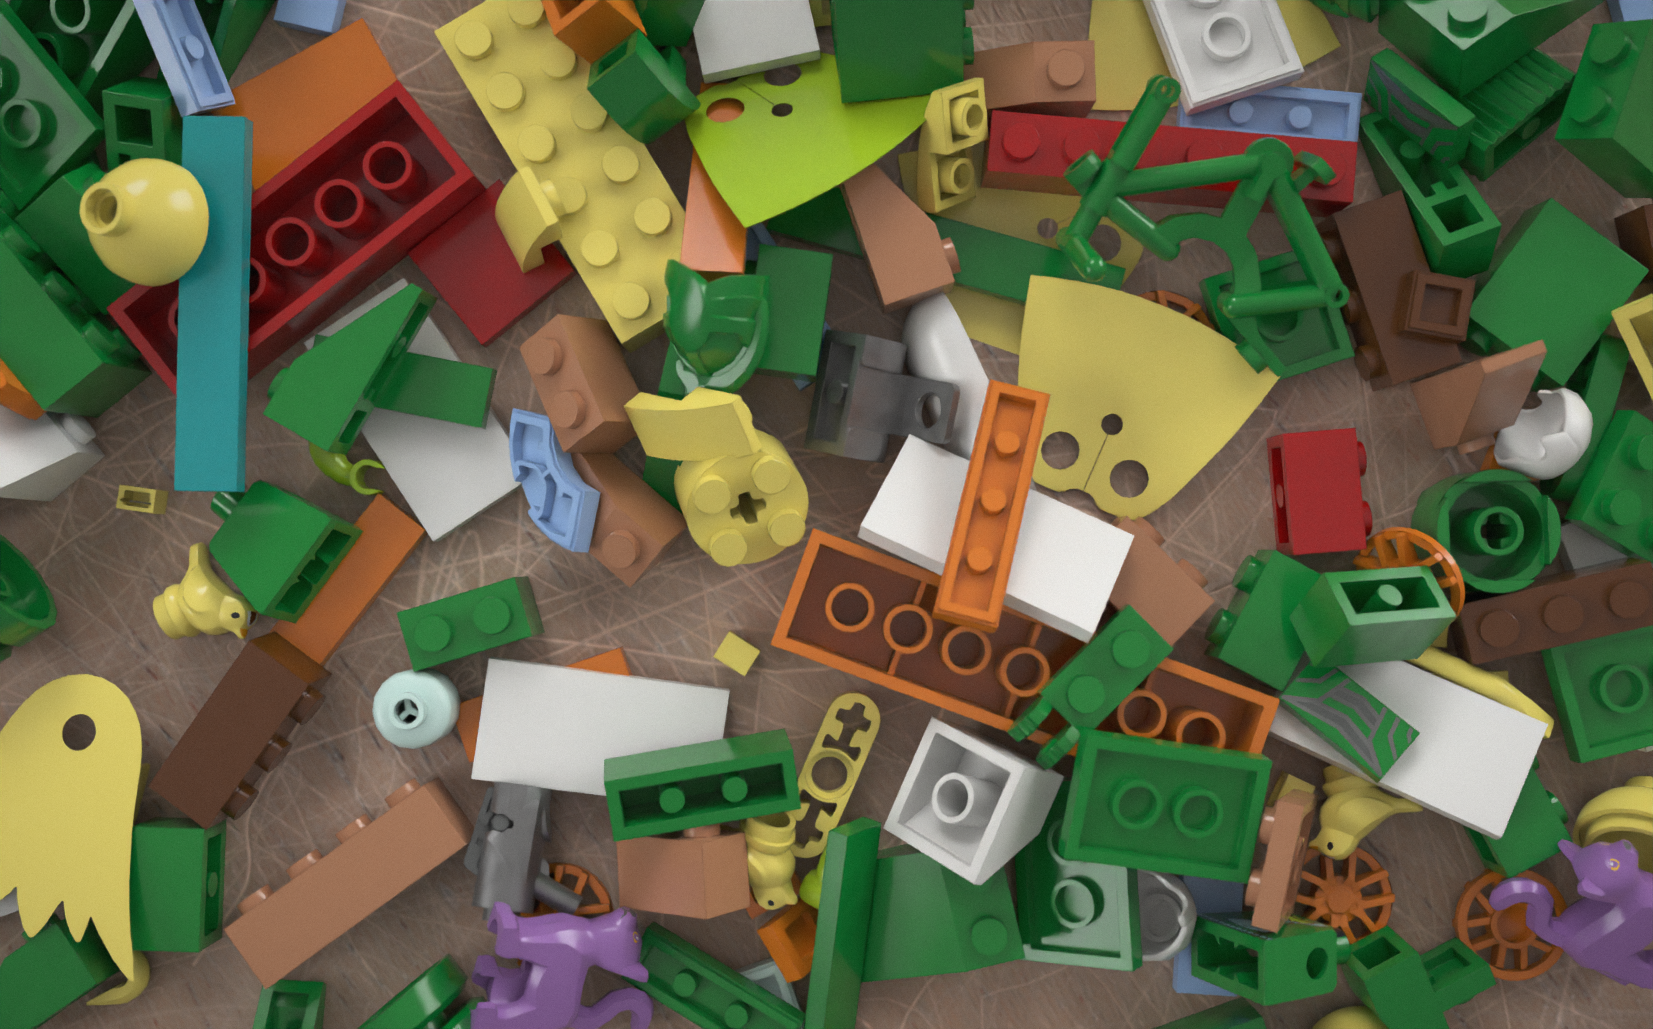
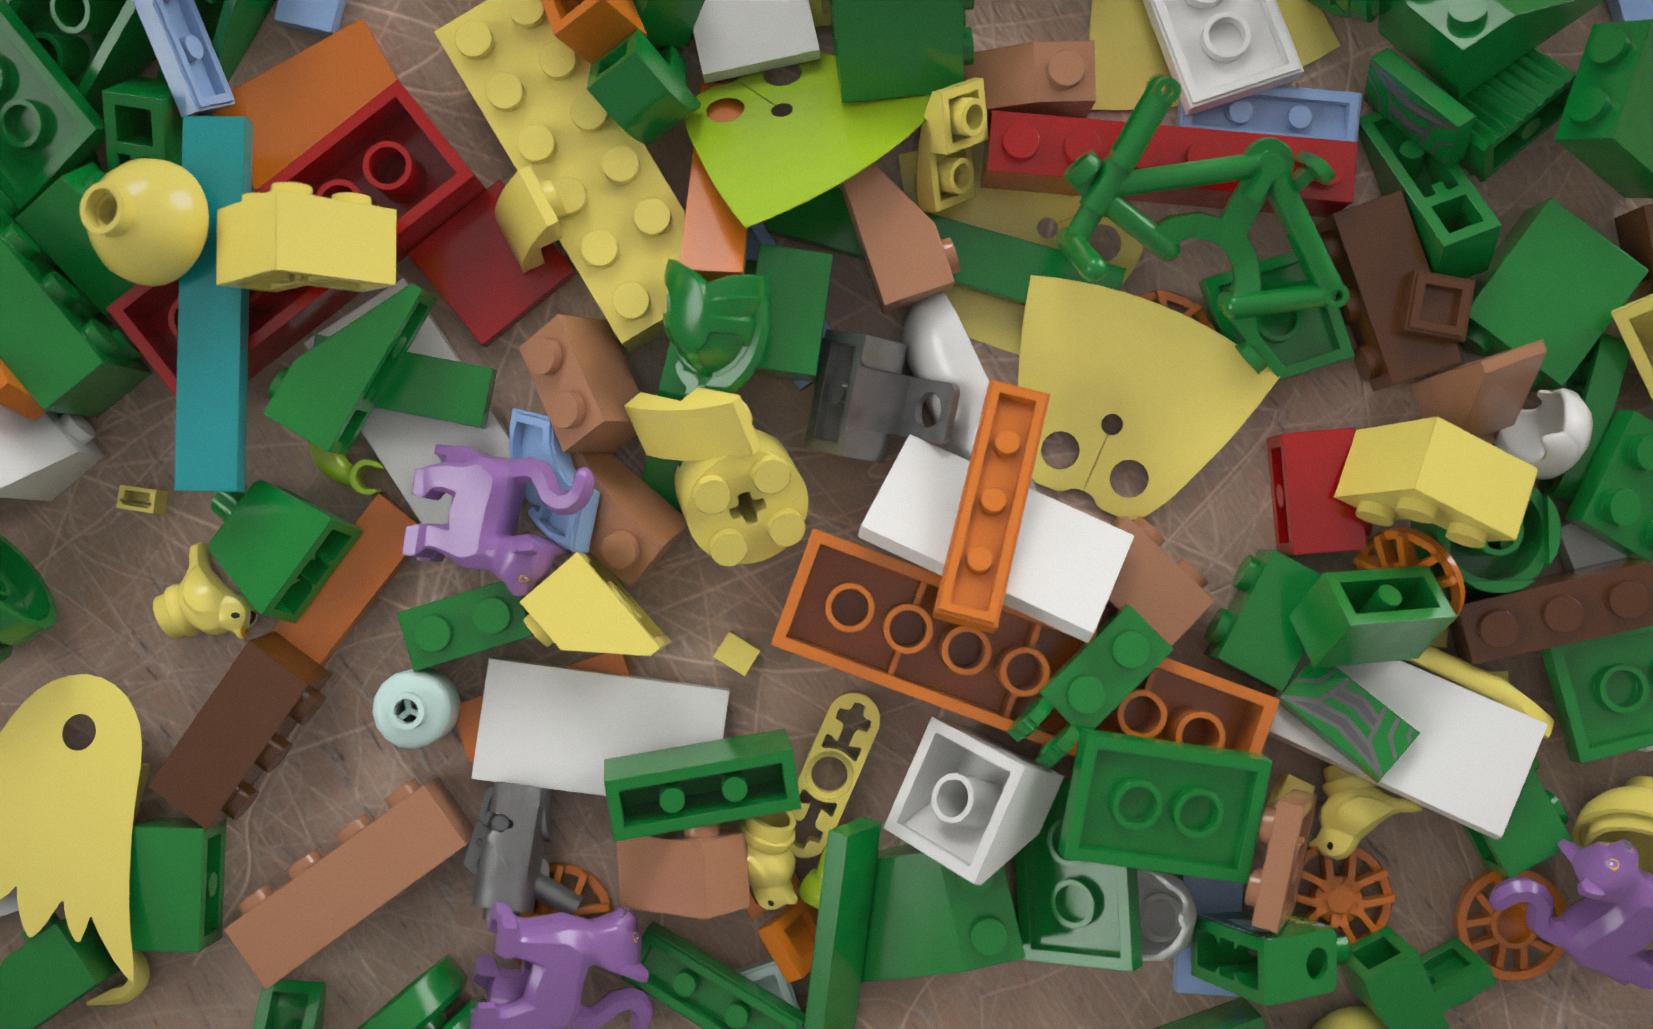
none -> light yellow brick [216,182,396,293]
none -> medium lavender animal [402,444,595,597]
none -> light yellow slope [520,552,672,656]
none -> light yellow brick [1334,416,1538,548]

